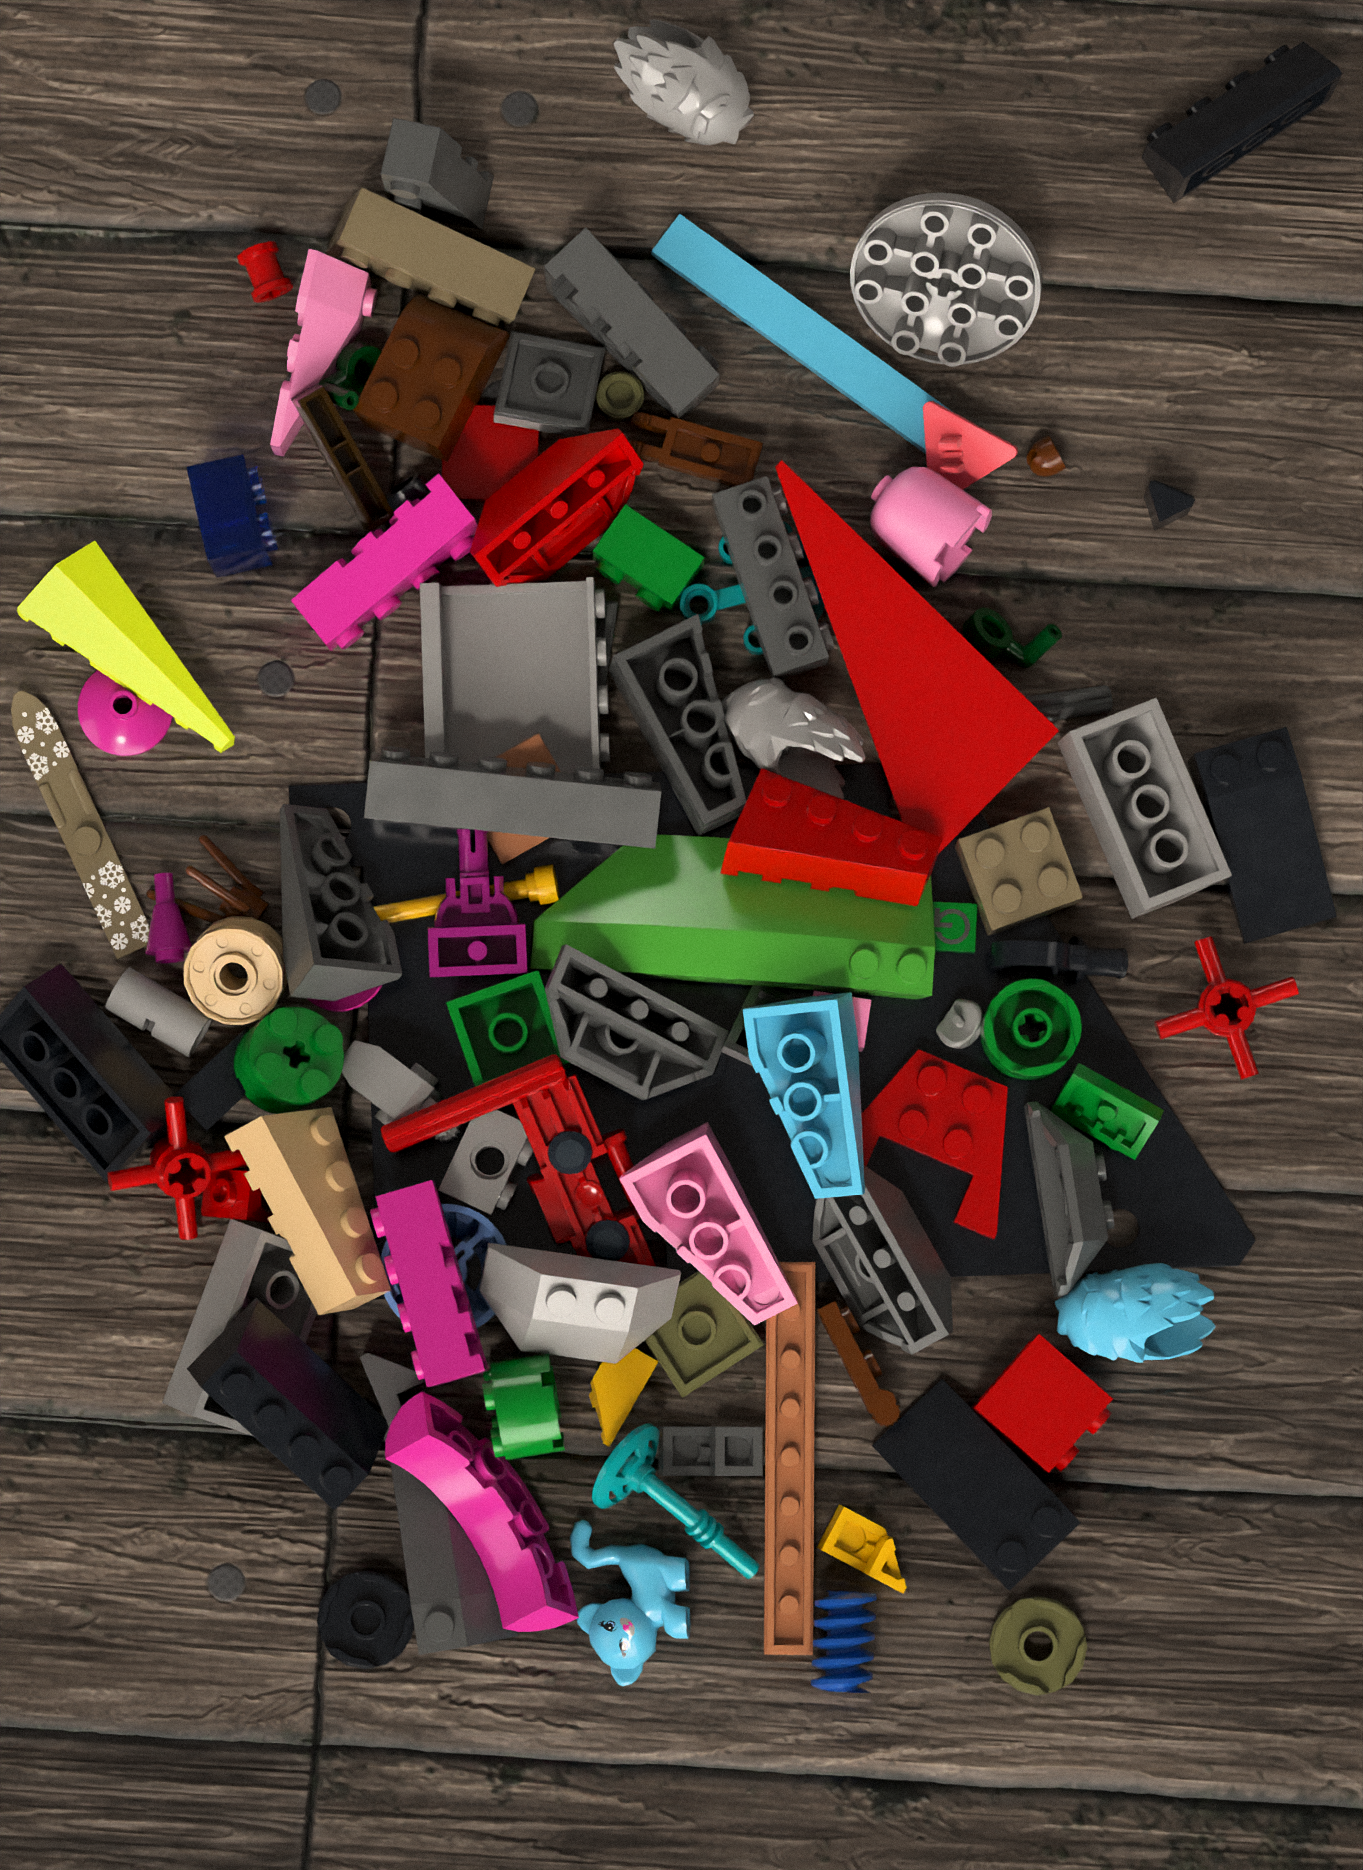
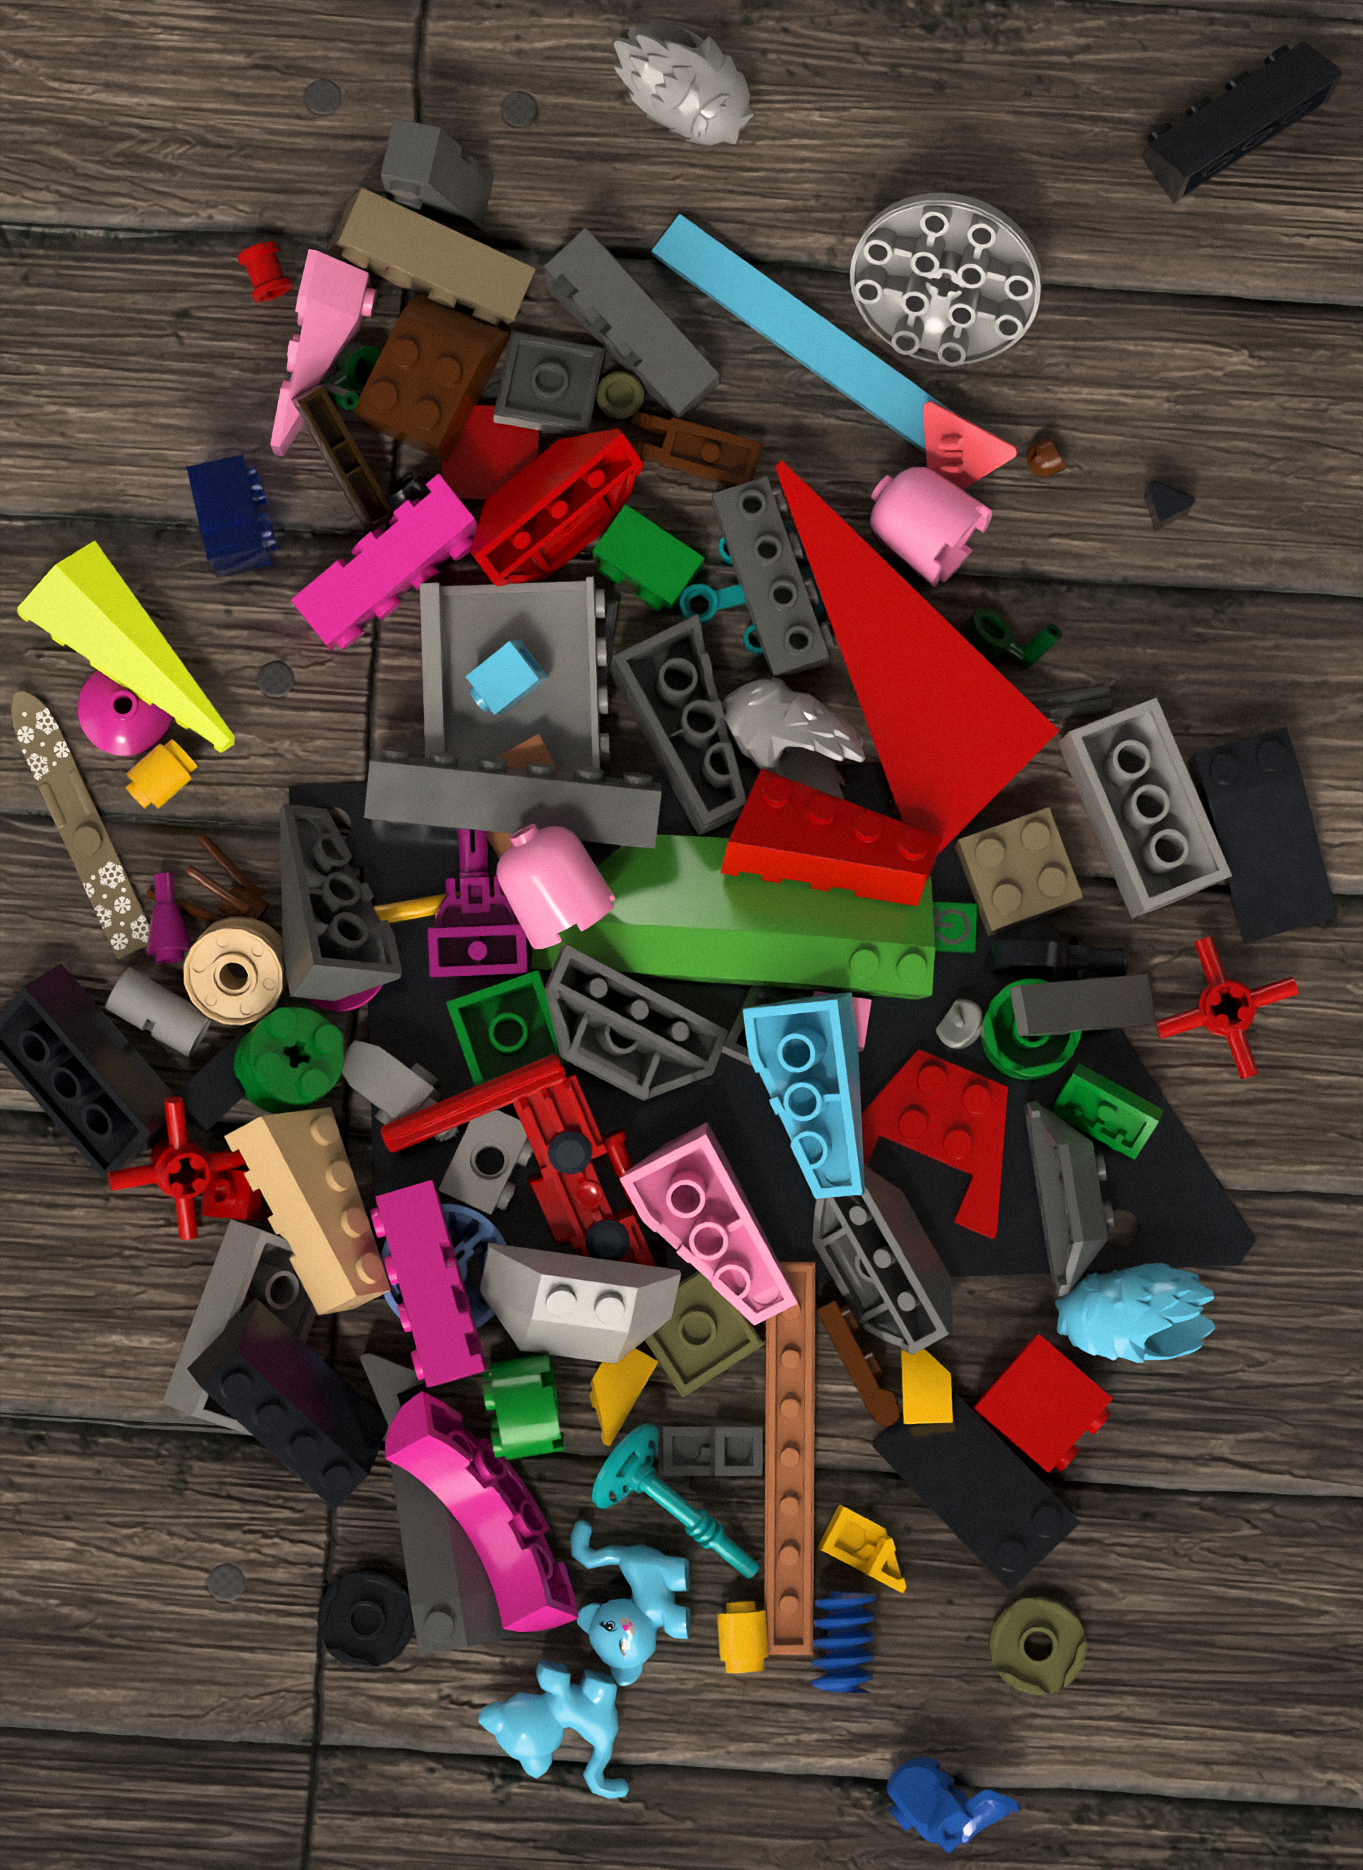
none -> yellow brick [125,739,198,809]
none -> medium azure brick [465,640,550,715]
none -> medium azure animal [478,1660,629,1799]
none -> bright pink cylinder [496,824,615,949]
none -> yellow brick [717,1601,769,1673]
none -> blue head [886,1756,1021,1854]
none -> yellow slope [901,1349,953,1424]
none -> dark grey slope [1010,974,1156,1037]

